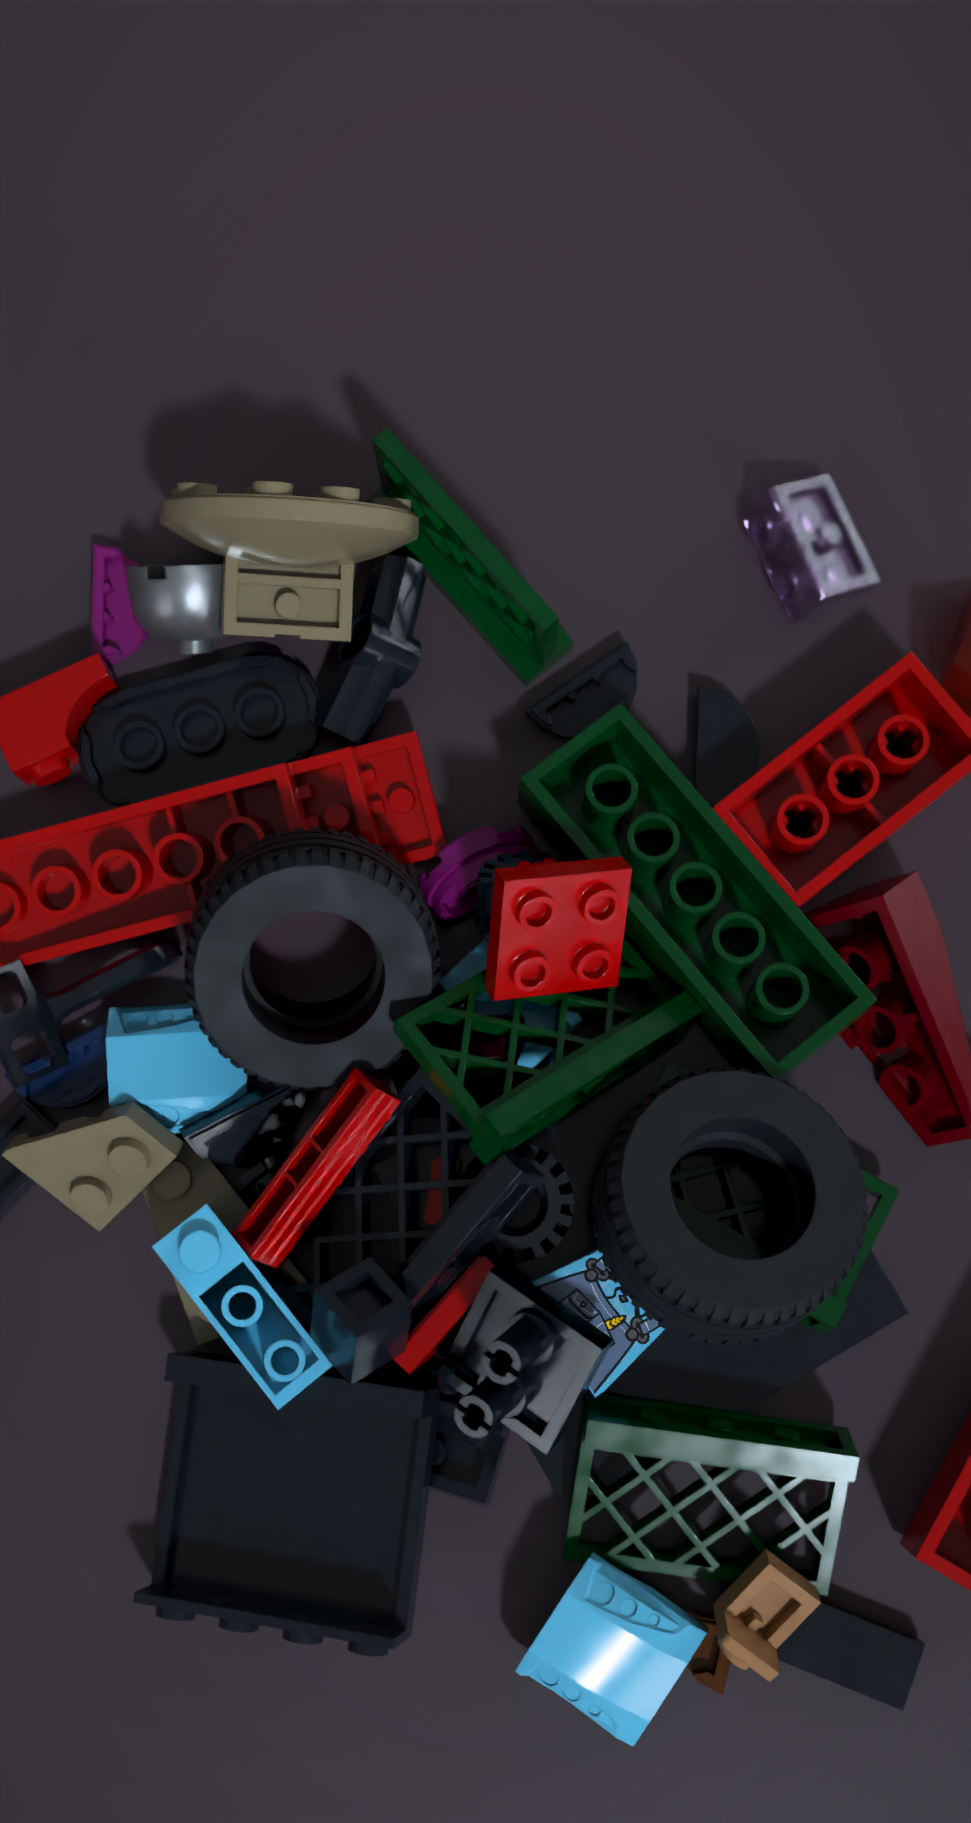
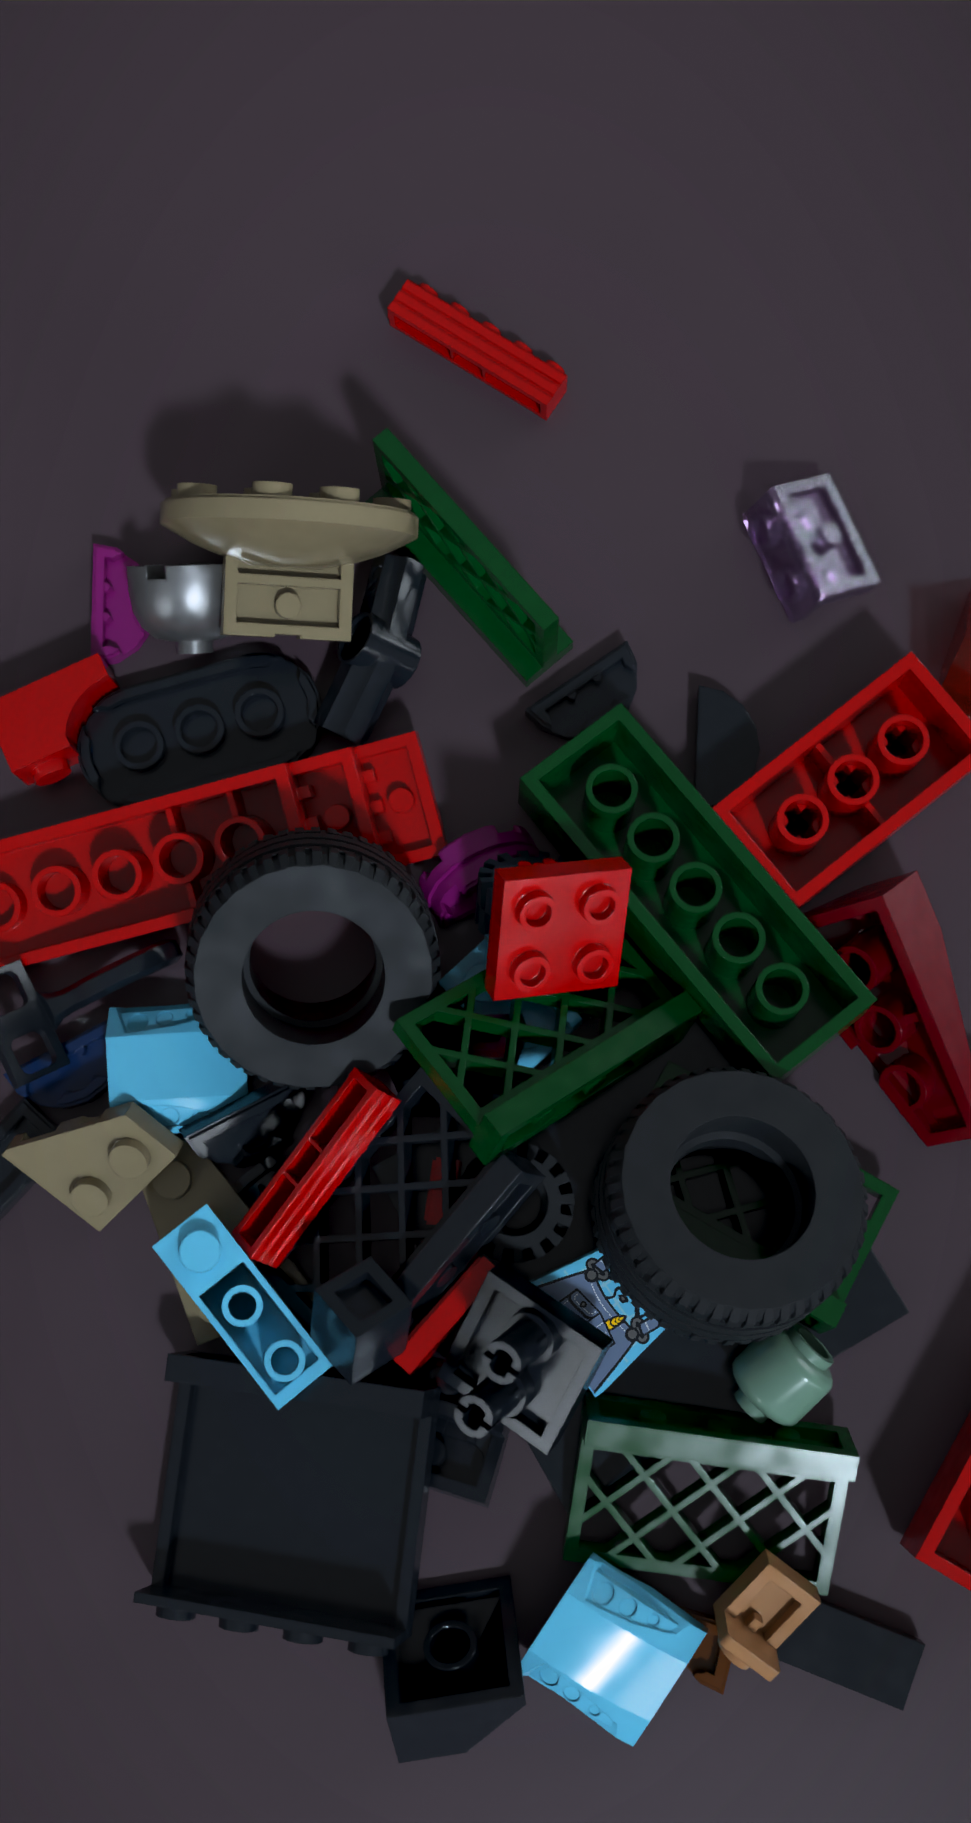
none -> black slope [383,1575,526,1763]
none -> red piece [387,279,568,421]
none -> sand green head [732,1323,834,1426]

